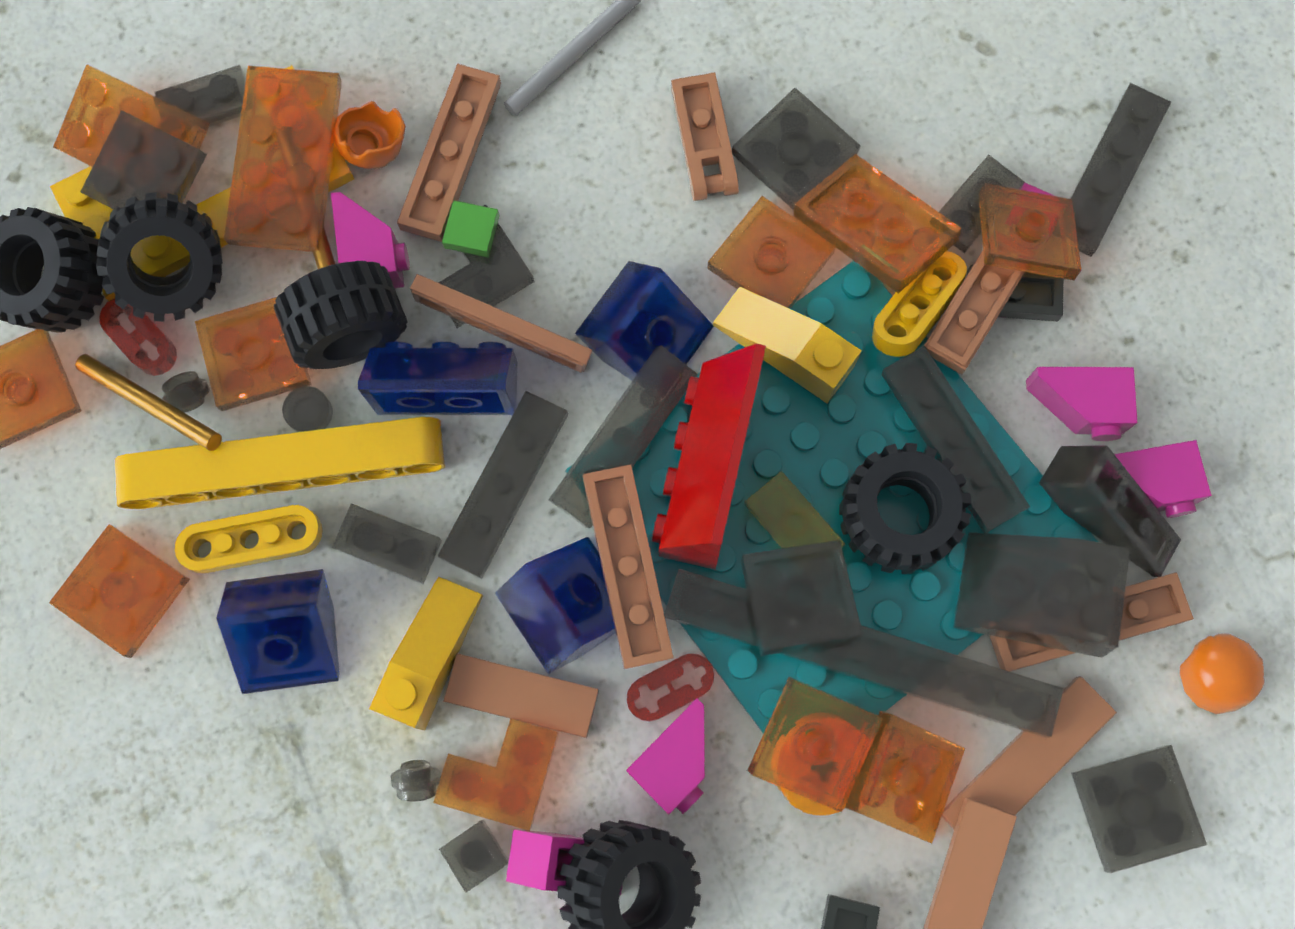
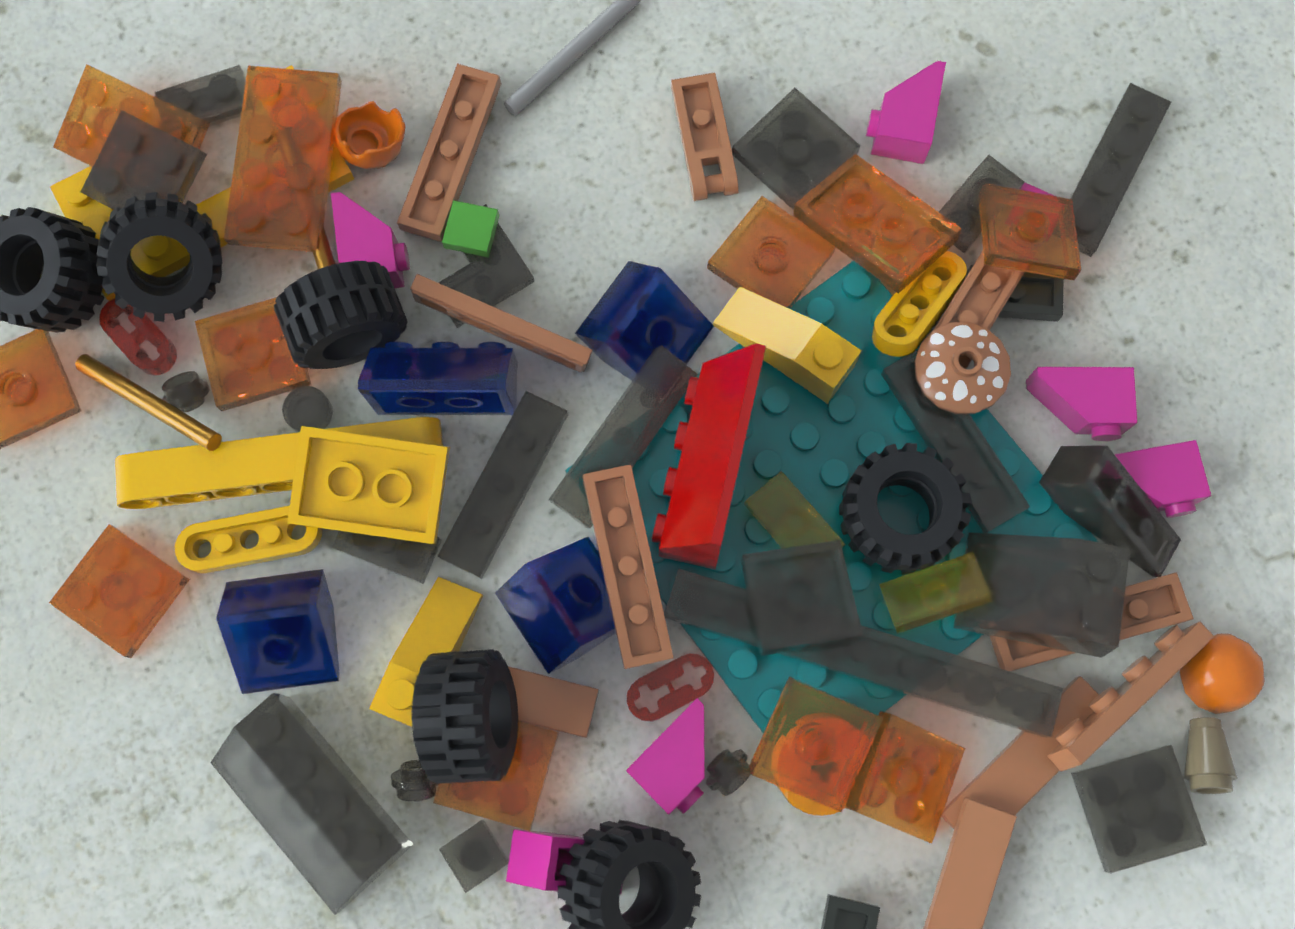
none -> clear smoke slope [210,692,414,915]
none -> yellow plate [287,426,450,544]
none -> black tyre [412,649,518,784]
none -> clear smoke plate [706,749,753,796]
none -> dark pink slope [866,61,946,164]
none -> clear yellow plate [879,552,992,634]
none -> nougat dish [914,322,1011,414]
none -> nougat plate [1048,622,1214,772]
none -> dark tan cone [1184,717,1237,794]

